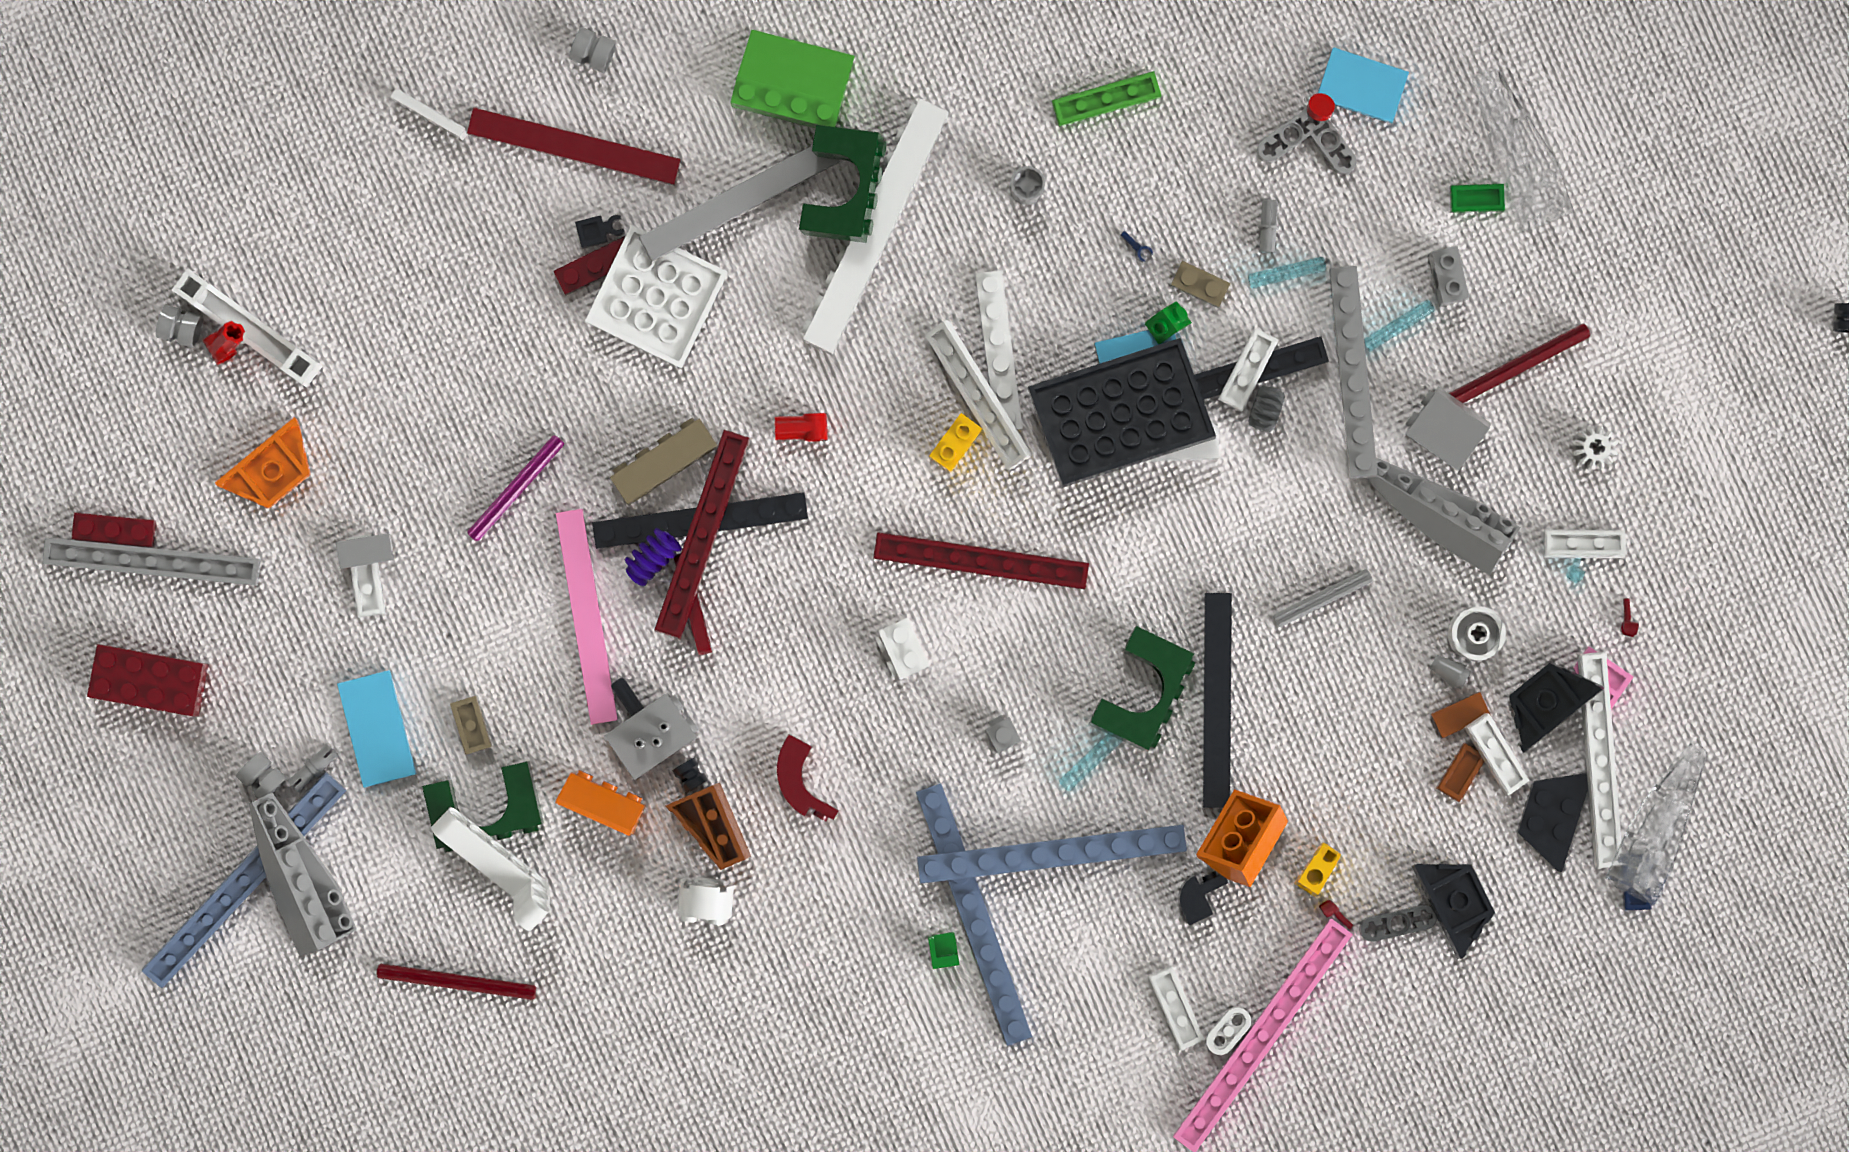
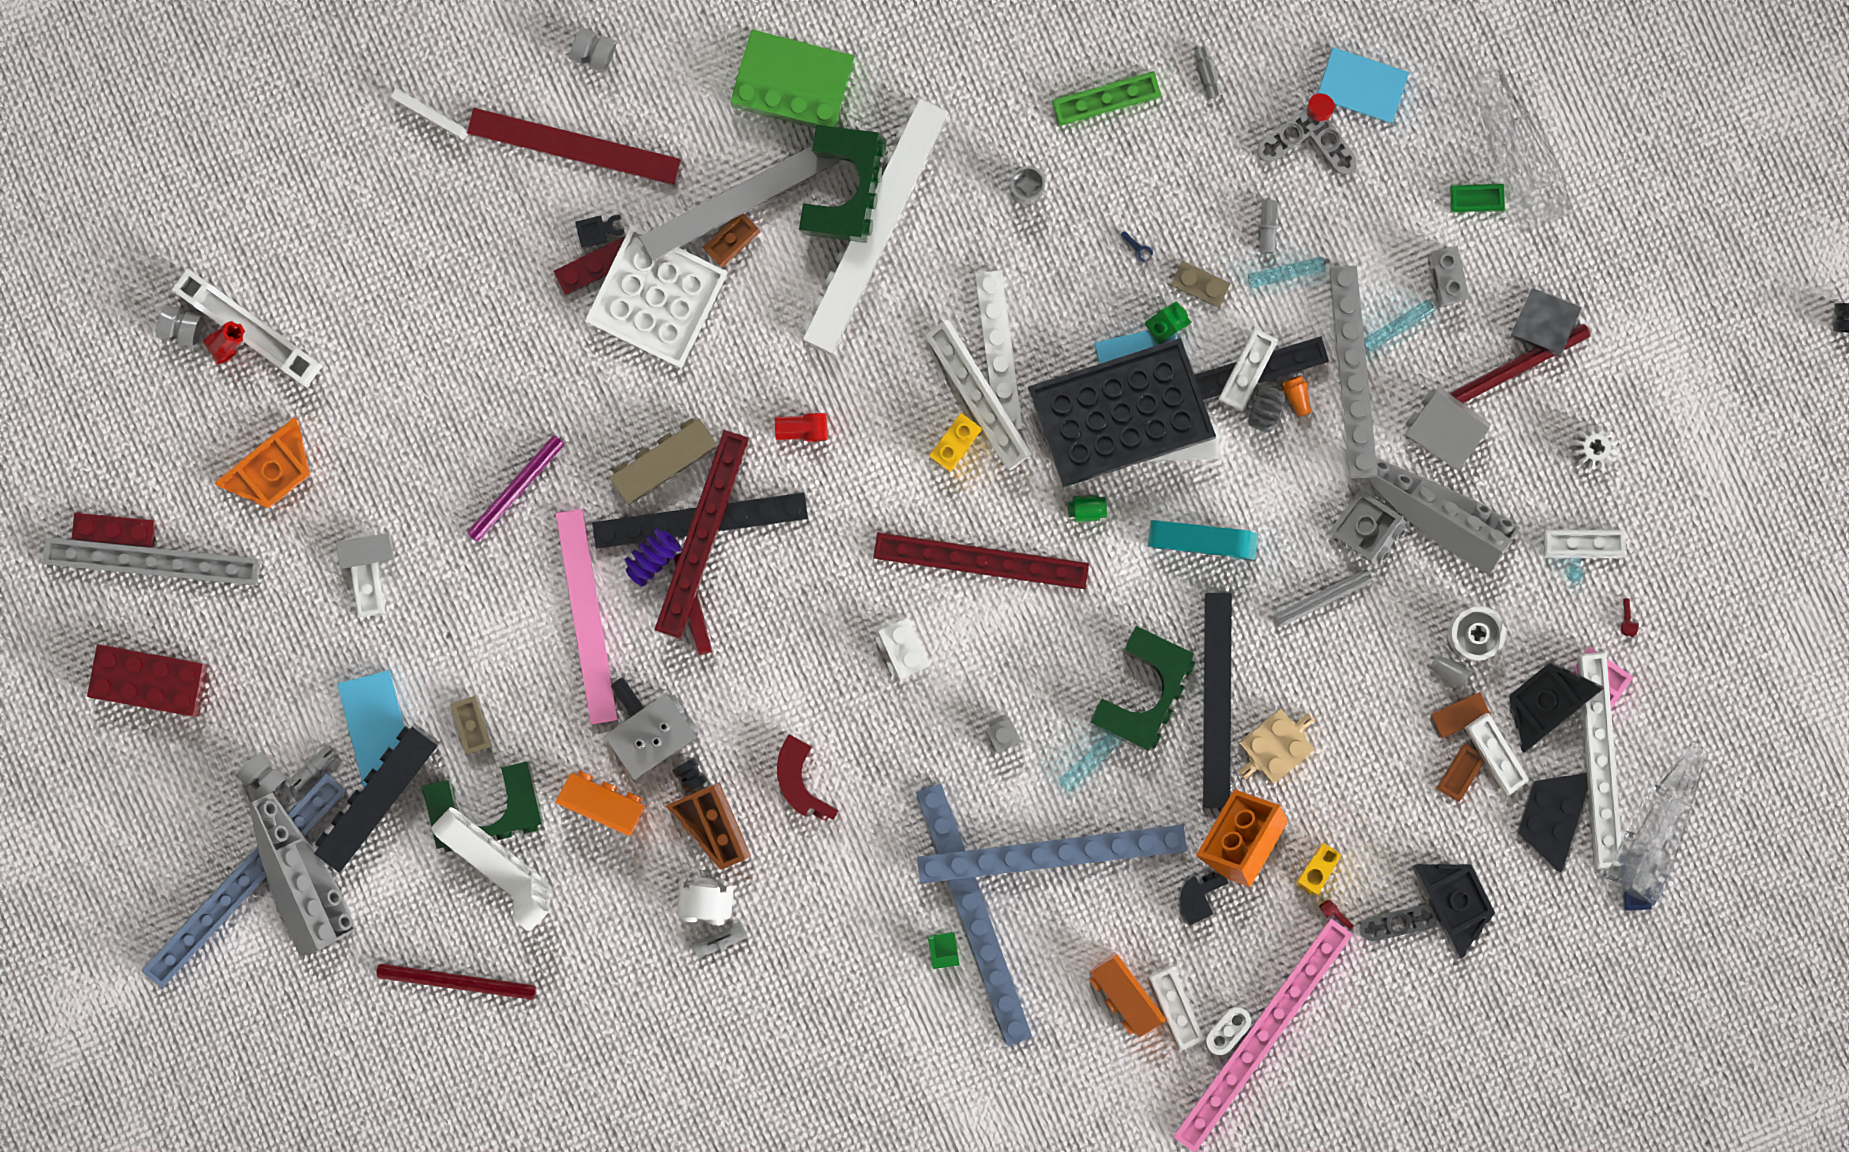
none -> black brick [314,723,440,873]
none -> light grey pin [692,923,748,959]
none -> dark orange plate [702,214,761,268]
none -> green brick [1068,494,1107,523]
none -> orange slope [1089,952,1166,1037]
none -> teal beam [1147,520,1258,561]
none -> light grey axle [1194,46,1222,99]
none -> tan plate [1238,708,1315,784]
none -> orange cone [1282,375,1312,417]
none -> light grey plate [1329,489,1407,566]
none -> black tile [1511,288,1582,357]

